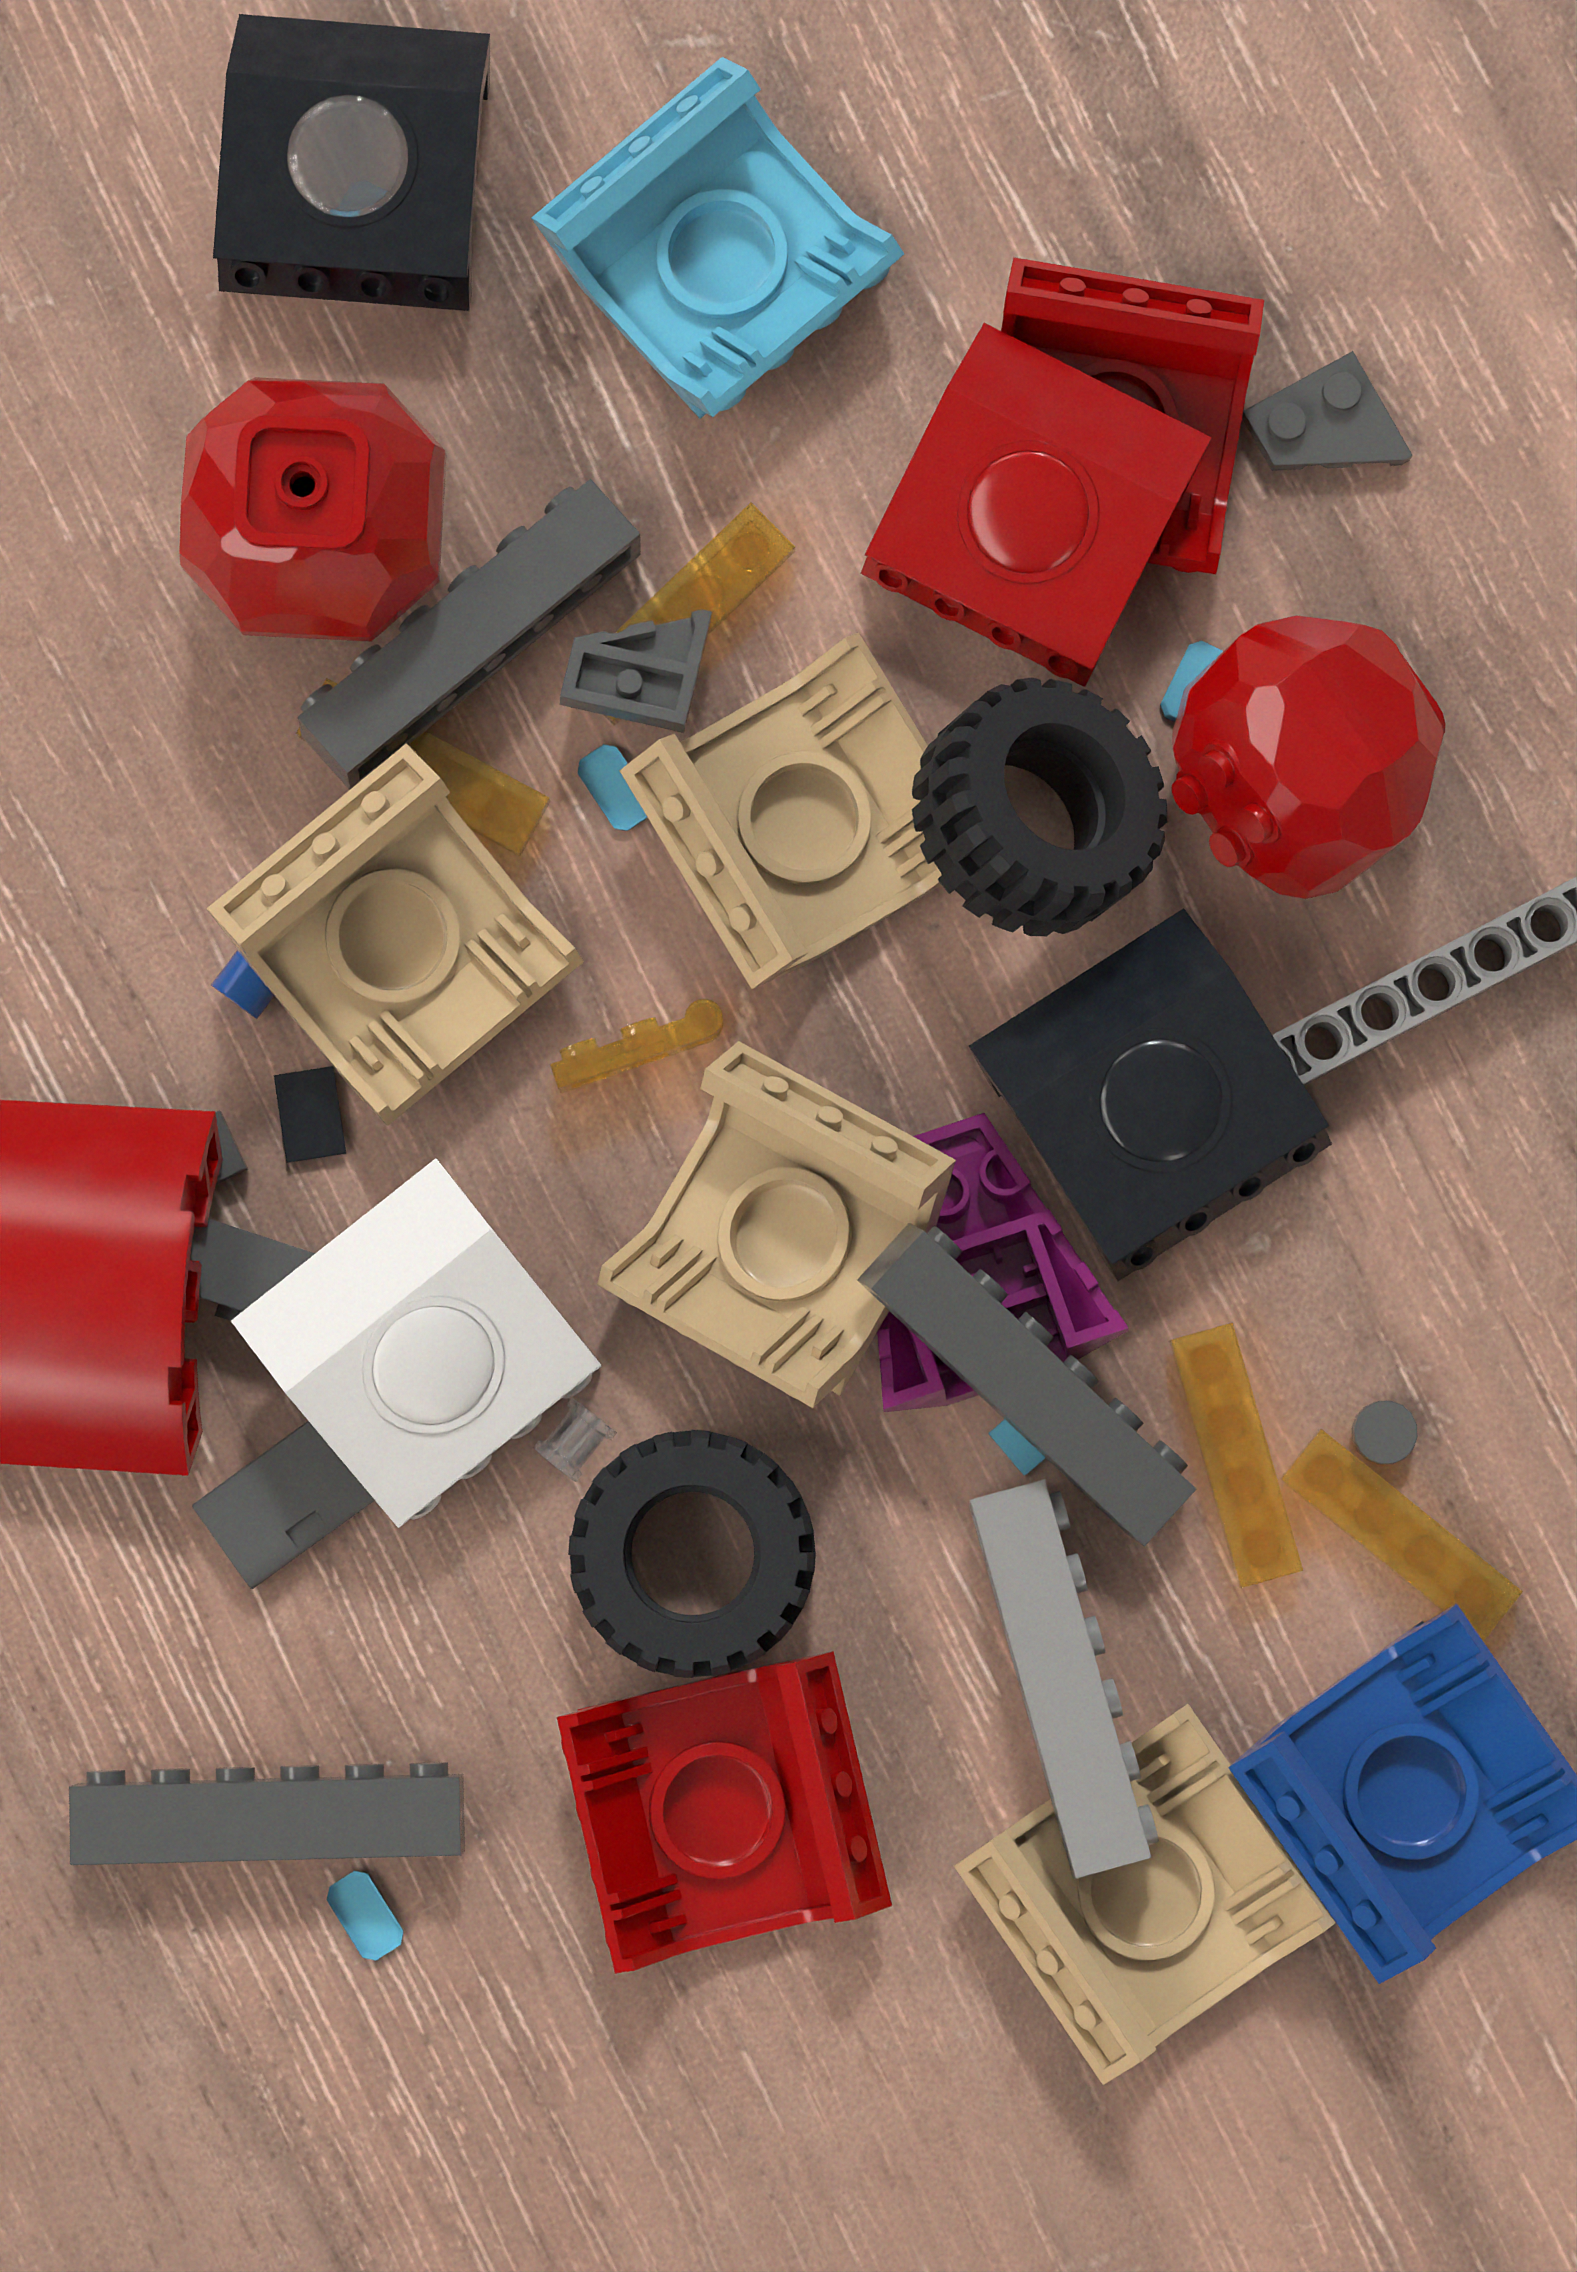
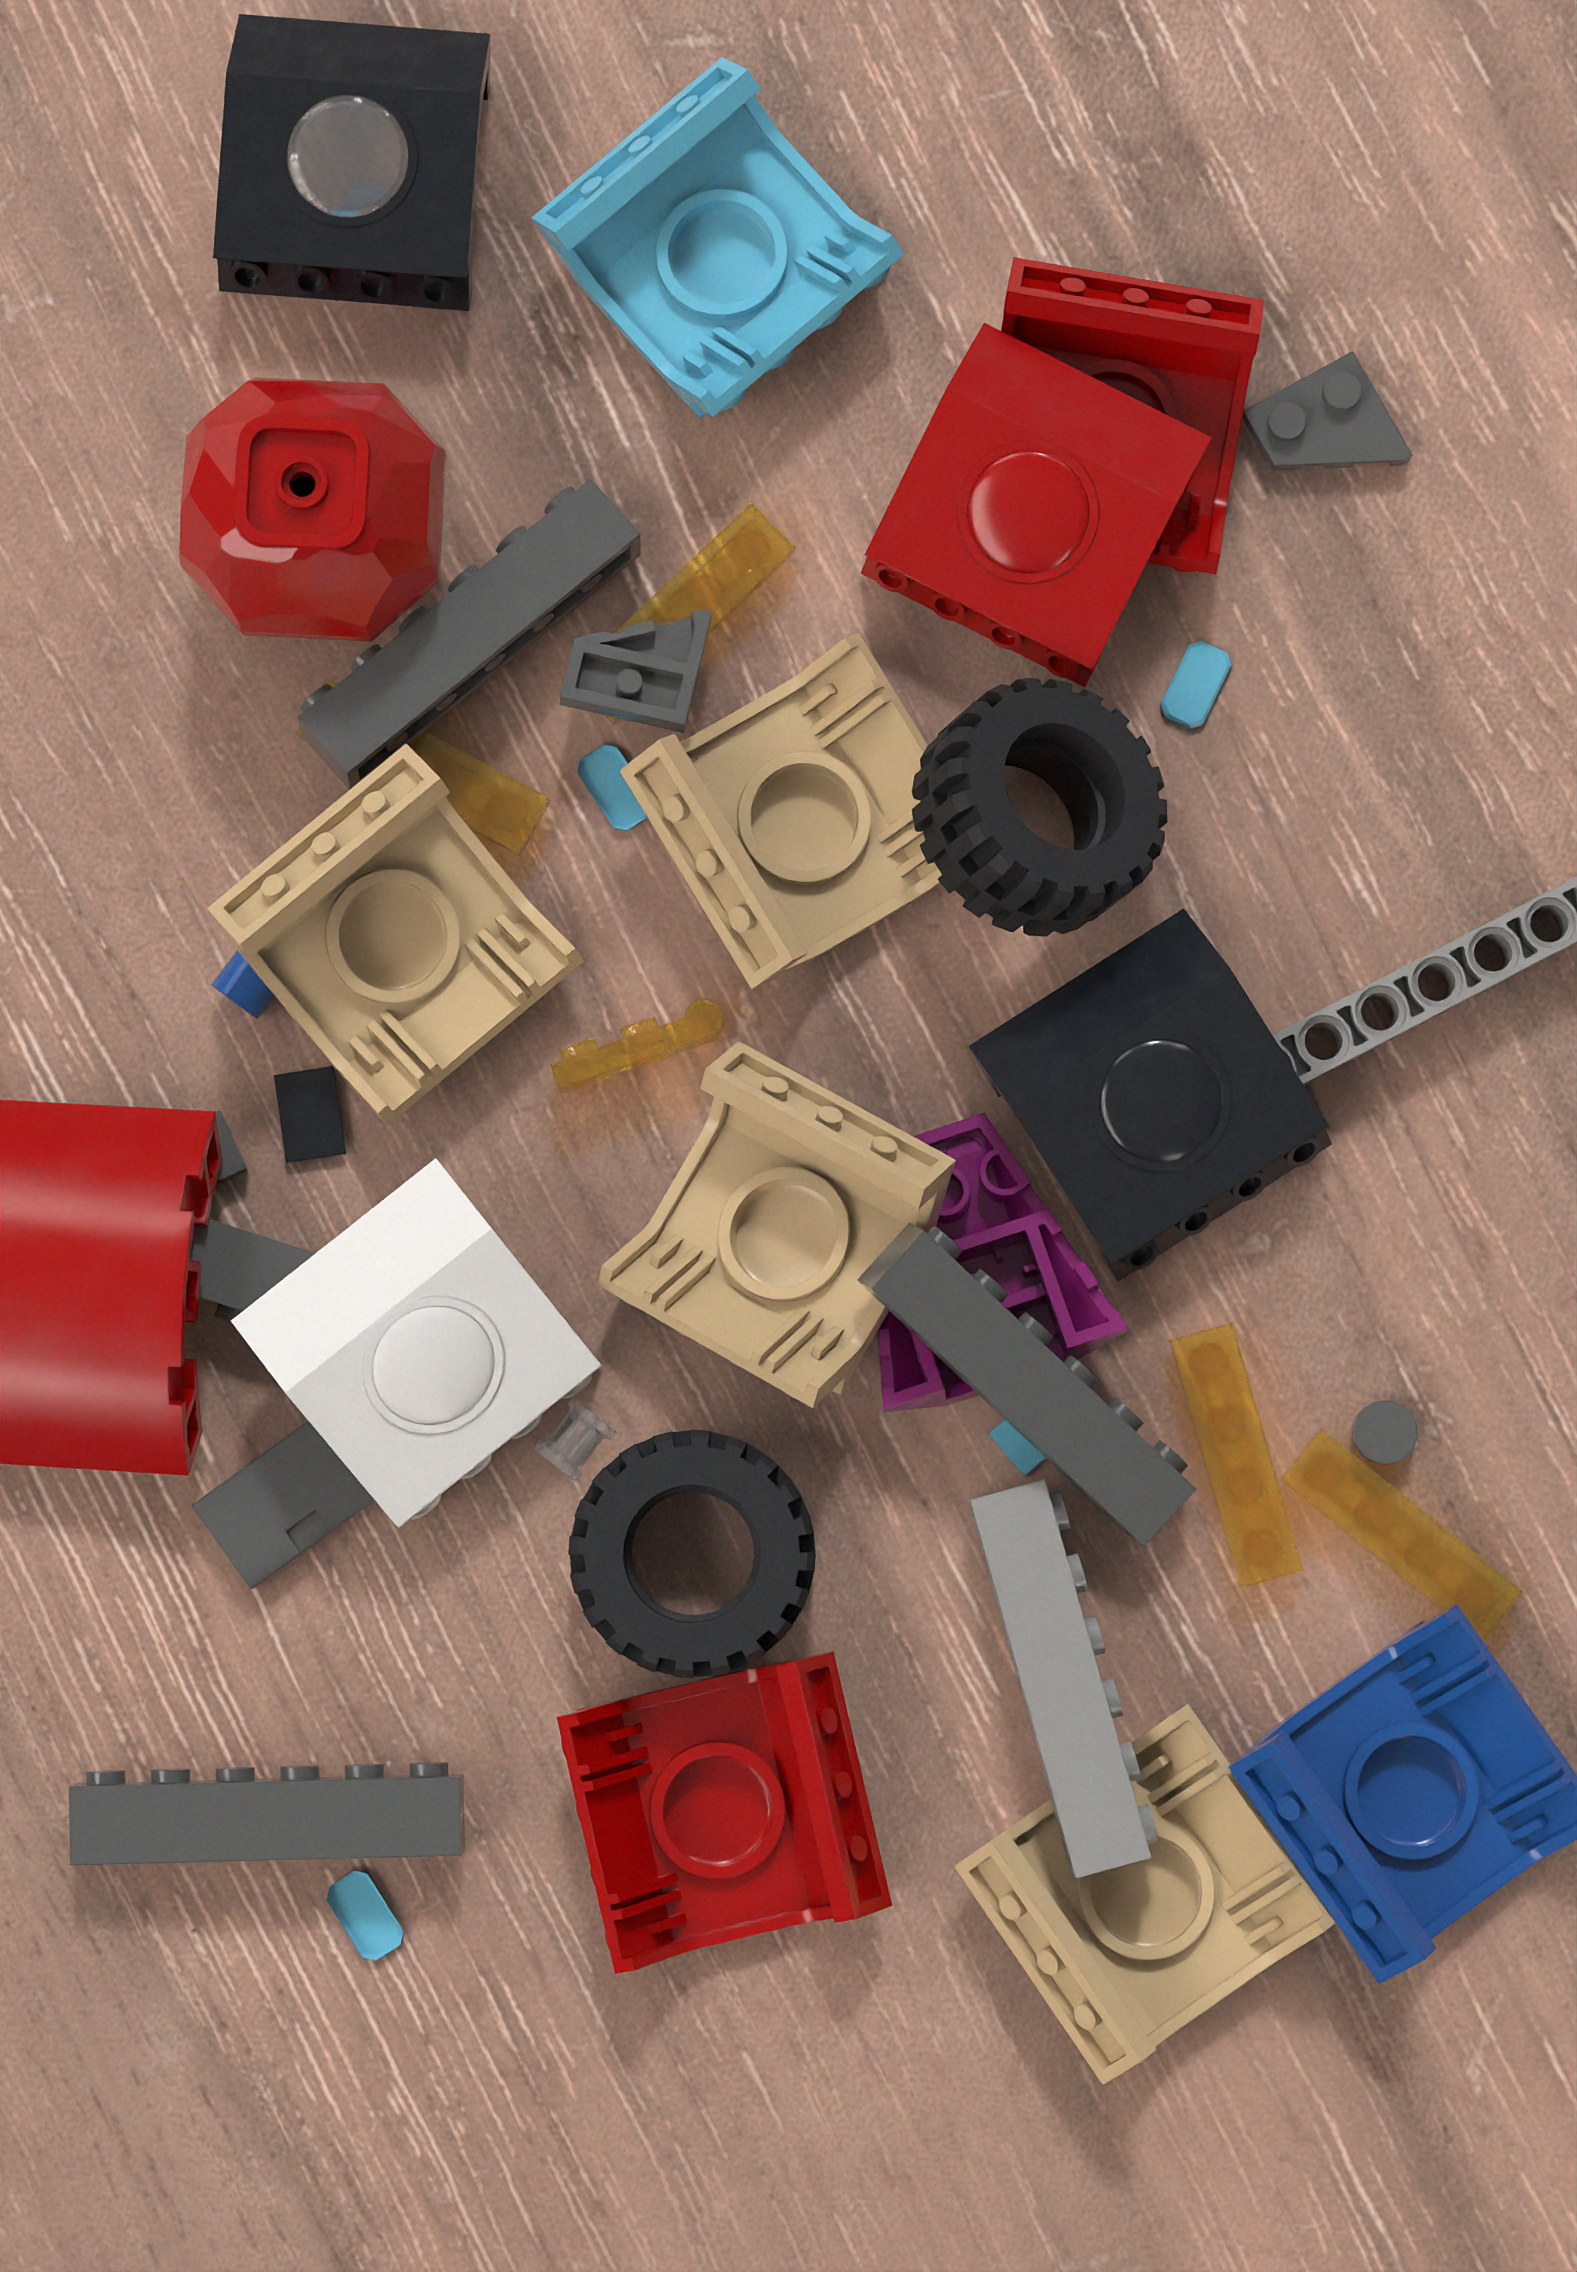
red rock [1171,615,1446,899] -> none

